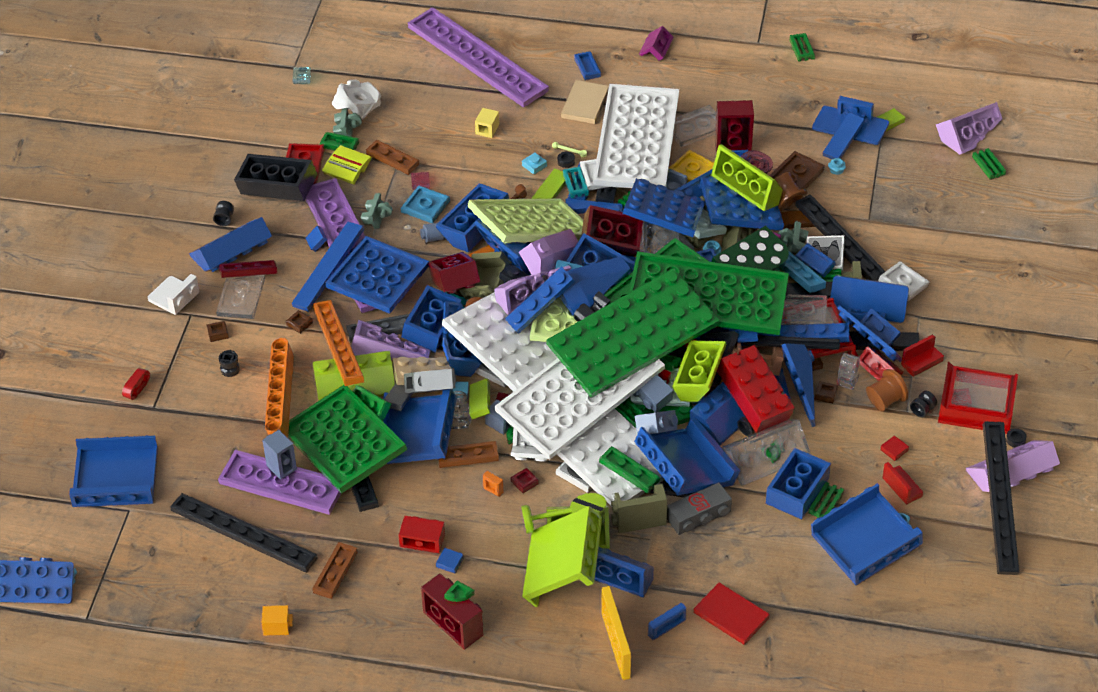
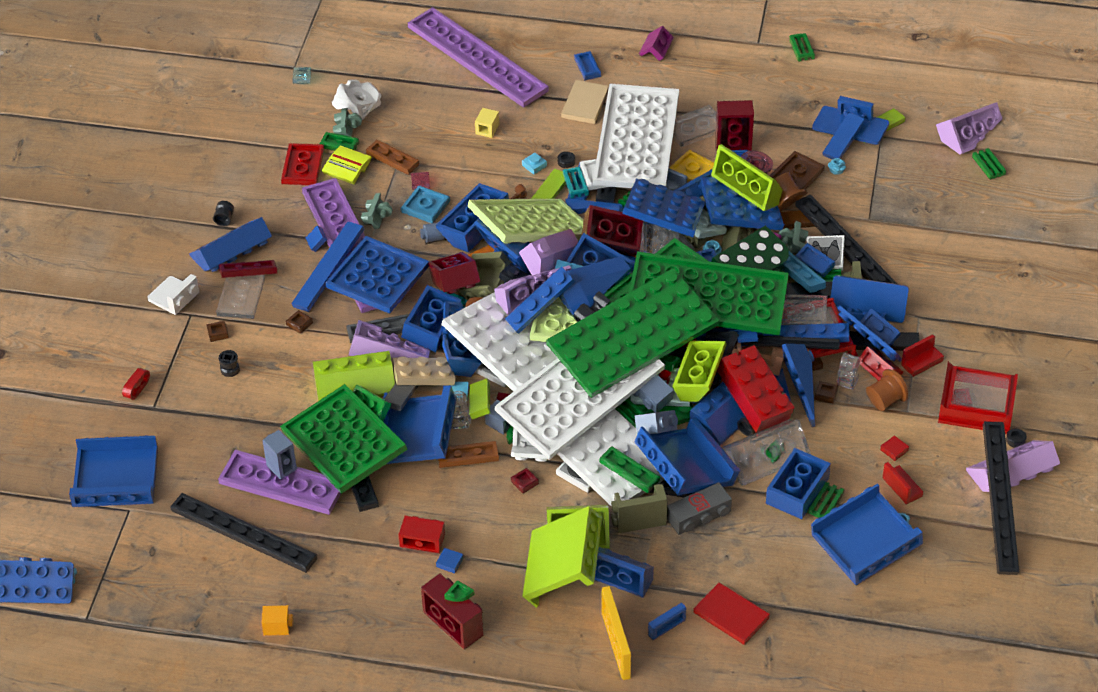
black brick [234,154,318,201] -> none
orange beam [265,338,294,438] -> none
dark orange plate [312,542,358,599] -> none
orange tile [313,300,364,386] -> none
slope [404,368,456,393] -> none
orange tile [483,471,504,497] -> none
lime piece [521,493,607,534] -> none
yellowish green hinge [552,142,587,157] -> none
white tile [878,261,930,301] -> none
black wheel [910,390,937,418] -> none

